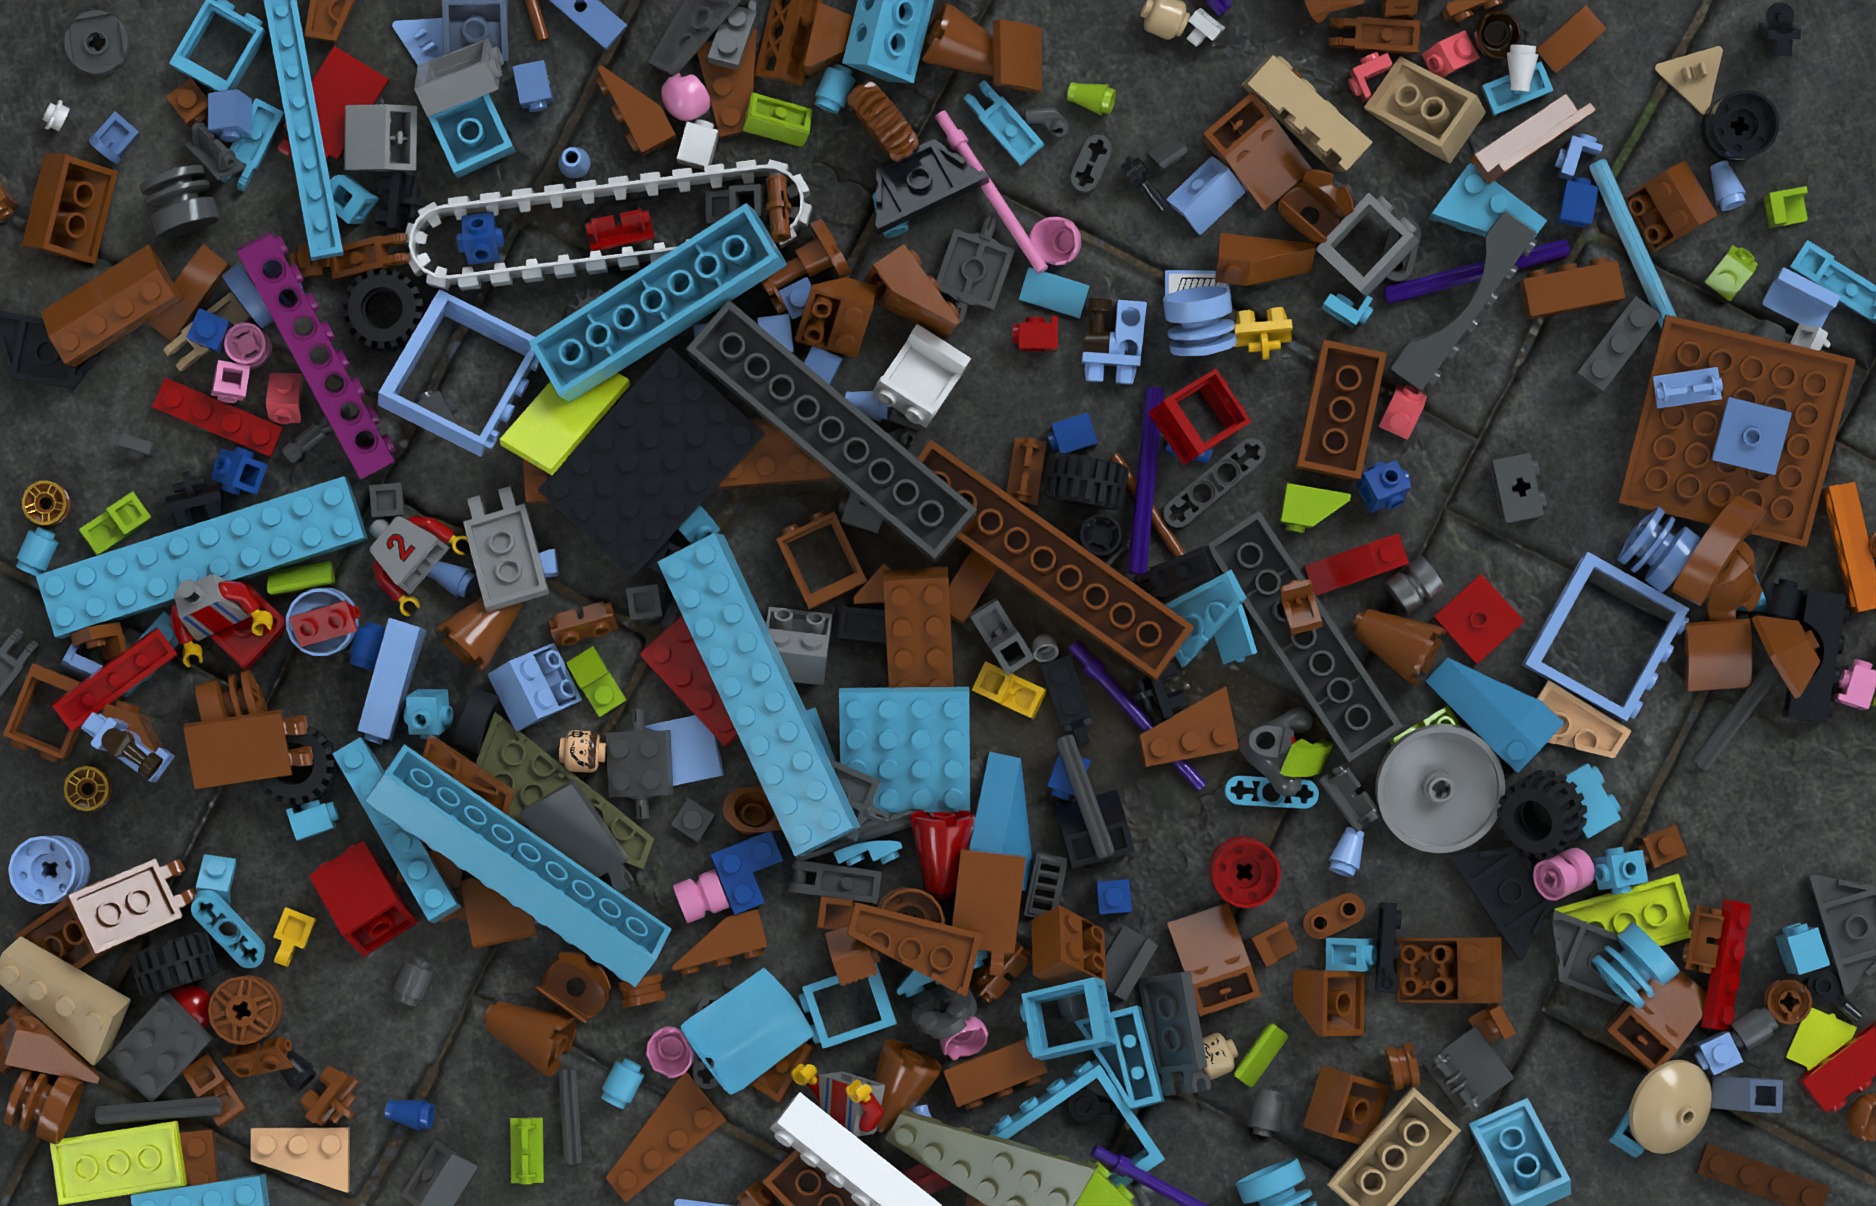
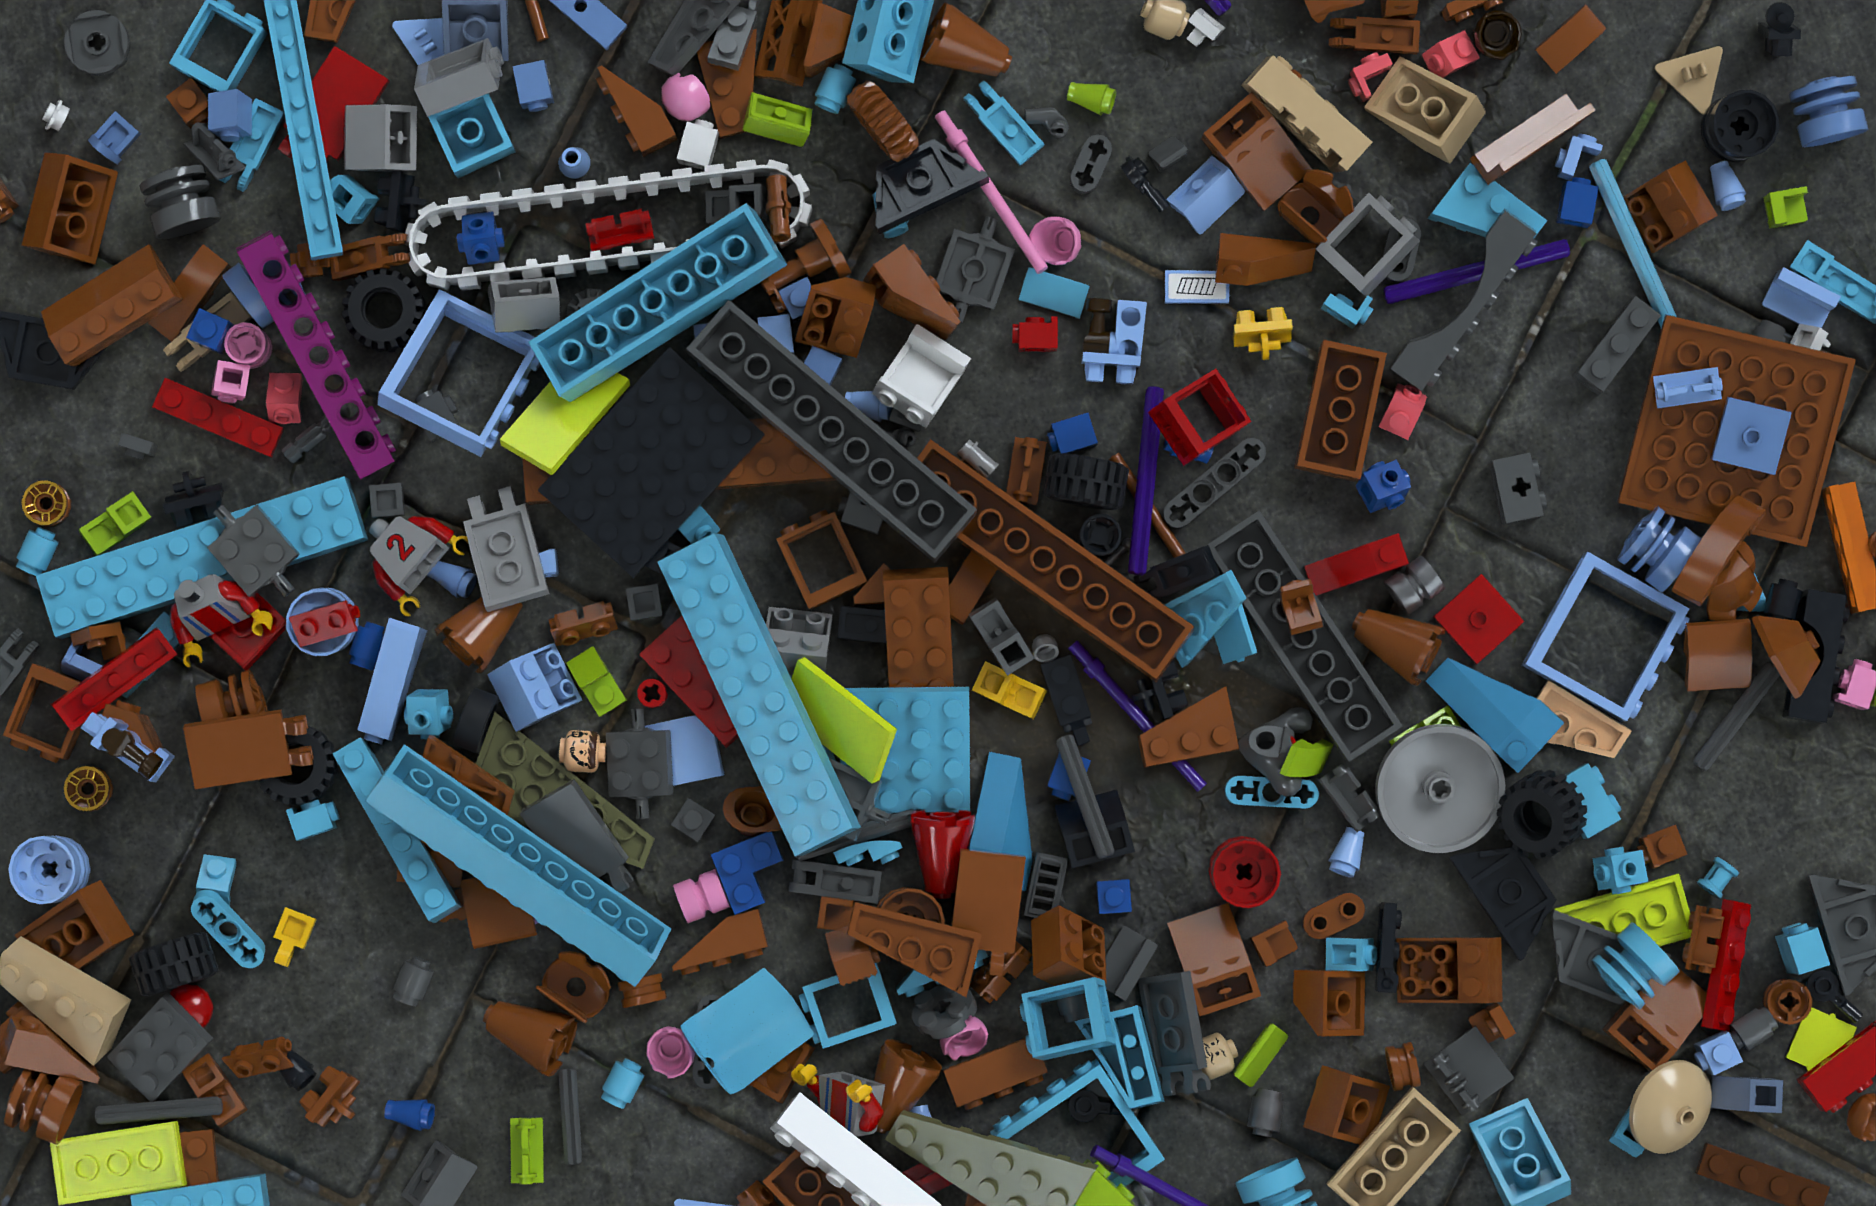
tile [65,859,196,957] -> none
dark orange wheel [208,975,284,1045] -> none
blue brick [210,447,268,496] -> none
light nougat wing [251,1127,350,1193] -> none
lime slope [267,561,336,596] -> none
red slope [309,840,418,957] -> none
dark orange wing [605,1071,727,1203] -> none
dark orange slope [993,19,1042,93] -> none
light blue wheel [1163,286,1237,356] -> none
lime slope [1279,483,1351,533] -> none
medium azure plate [1481,61,1554,117] -> none
white cone [1507,45,1539,92] -> none
dark orange brick [1519,257,1625,320] -> none
bright pink wheel [1533,848,1595,901] -> none
lime bracket [1704,245,1758,301] -> none
none -> dark grey plate [207,505,300,597]
none -> light grey slope [488,277,560,333]
none -> red bush [637,679,668,708]
none -> neon yellow tile [791,657,897,783]
none -> light grey pin [957,439,999,479]
none -> medium azure bush [1697,857,1739,899]
none -> medium blue wheel [1789,76,1869,148]

